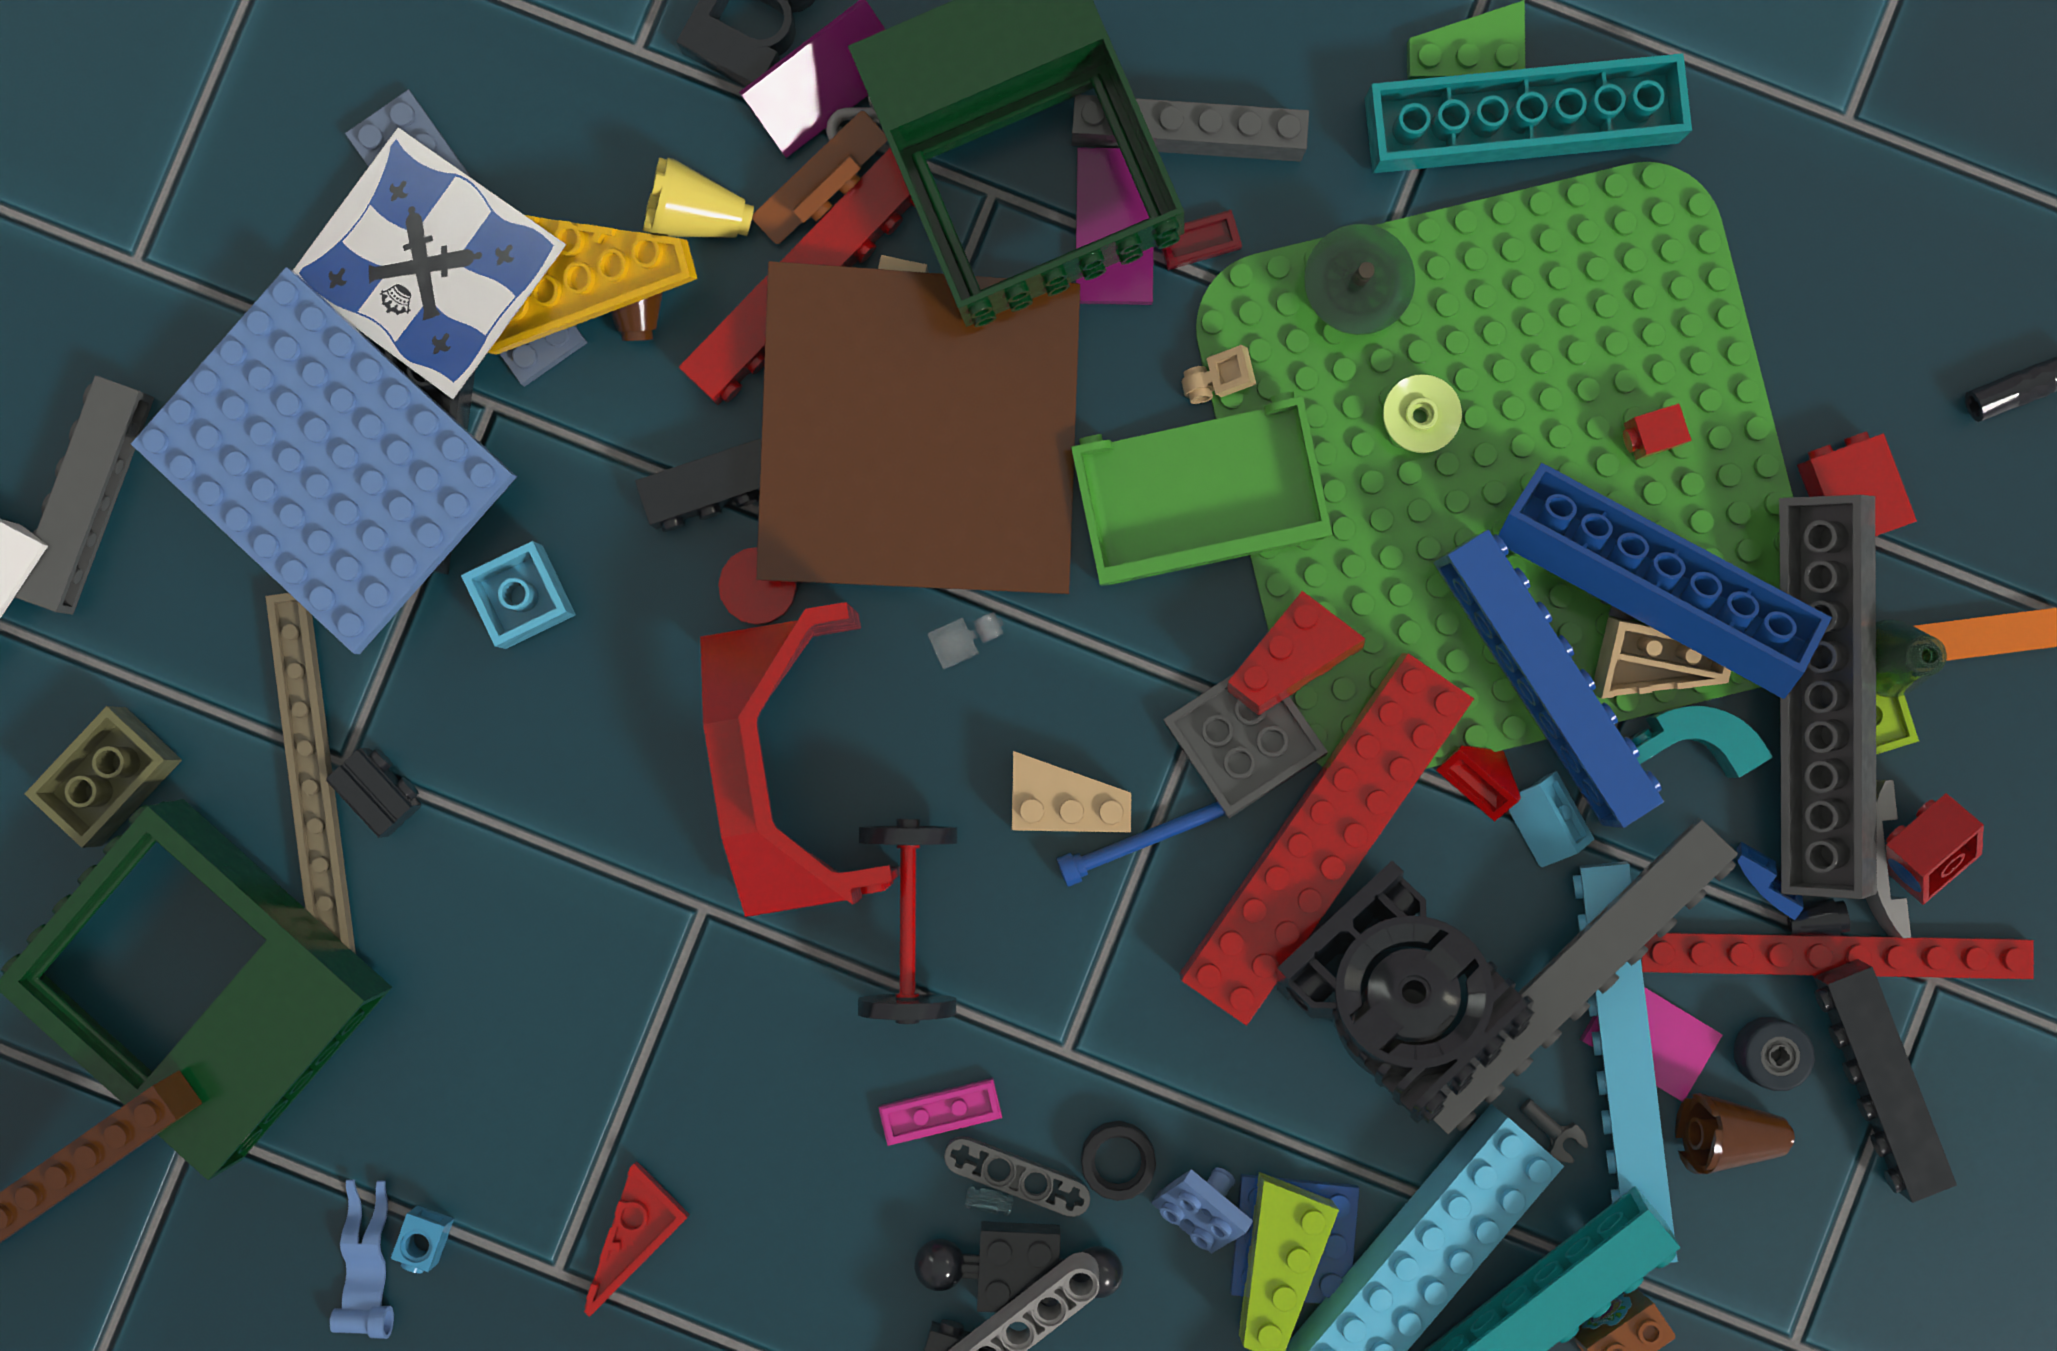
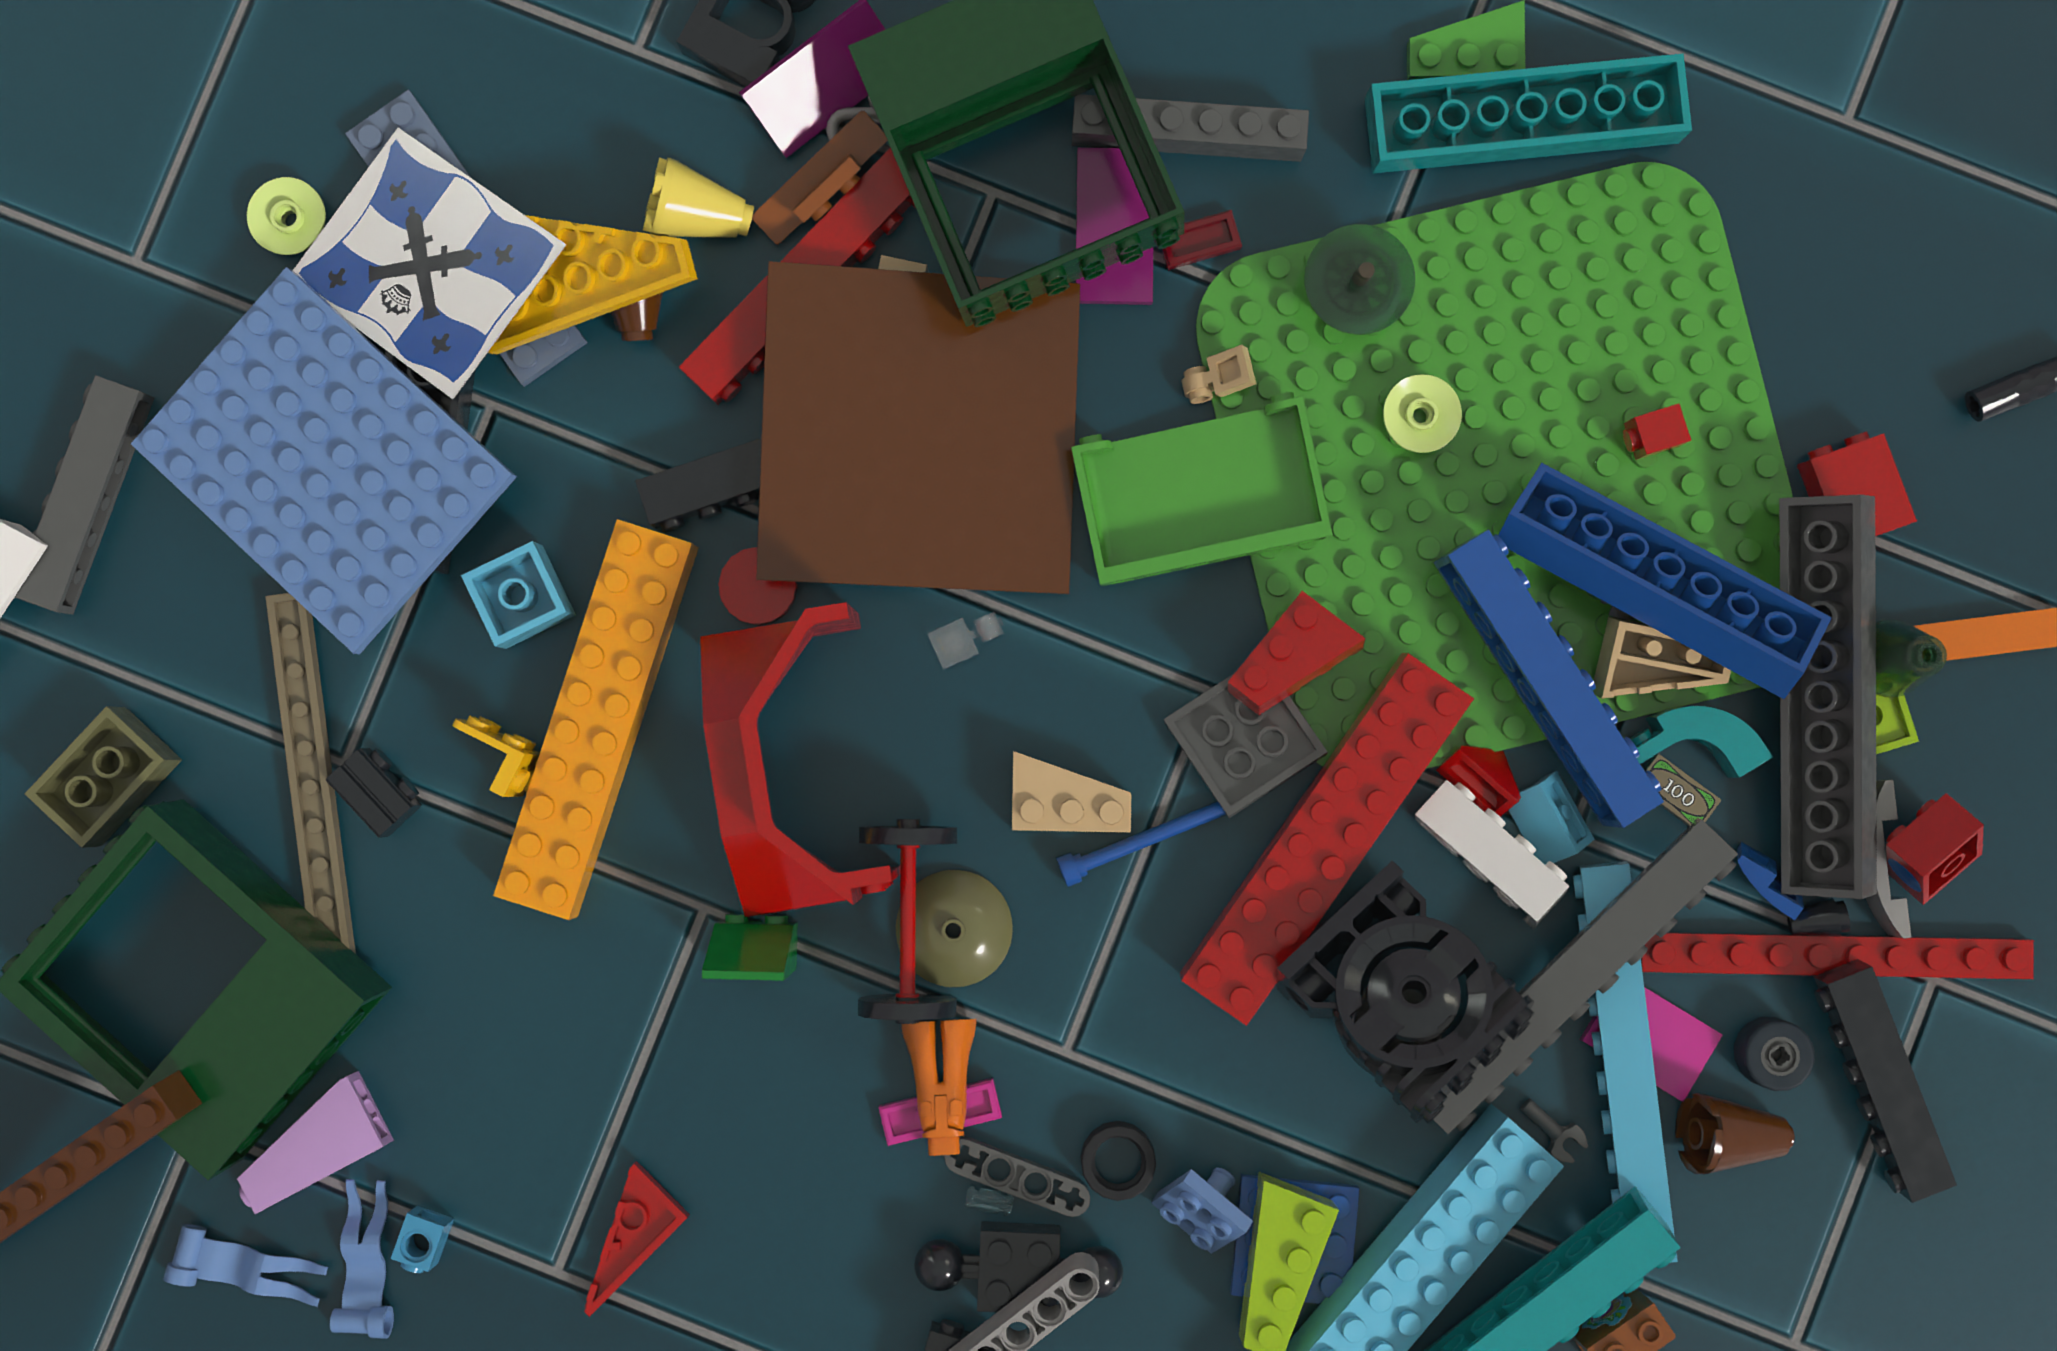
none -> medium blue flag [163,1224,328,1307]
none -> lavender slope [237,1071,394,1214]
none -> yellowish green dish [247,177,326,255]
none -> yellow bracket [452,715,540,797]
none -> light orange brick [493,519,699,920]
none -> green slope [702,914,798,981]
none -> olive dish [896,870,1013,987]
none -> orange piece [901,1019,976,1156]
none -> white wedge [1415,780,1569,929]
none -> dark tan tile [1643,753,1721,827]

